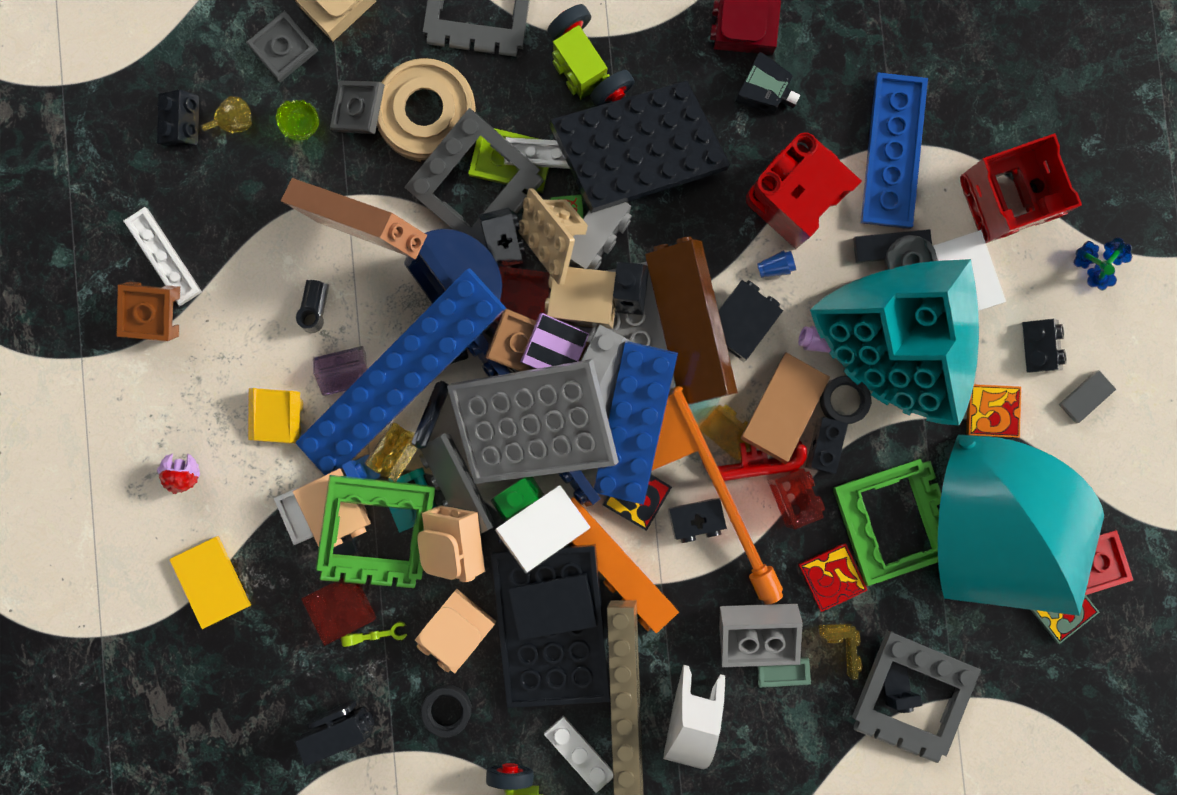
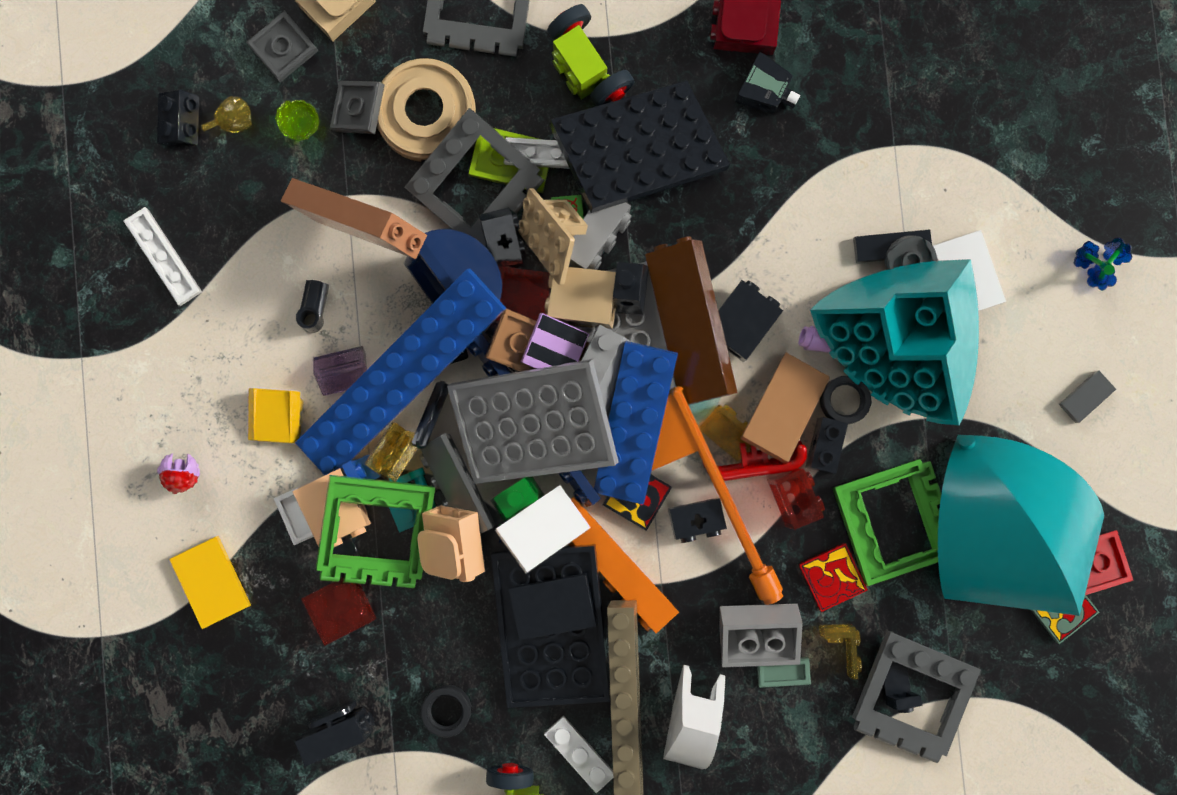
dark orange panel [117,282,180,341] -> none
lime piece [341,622,407,647] -> none
light nougat brick [415,589,496,673] -> none
red piece [746,132,862,249] -> none
blue cone [757,250,796,278] -> none
blue plate [860,72,928,229] -> none
red piece [960,133,1082,243] -> none
tile [966,384,1021,438] -> none
black bracket [1022,318,1067,373] -> none

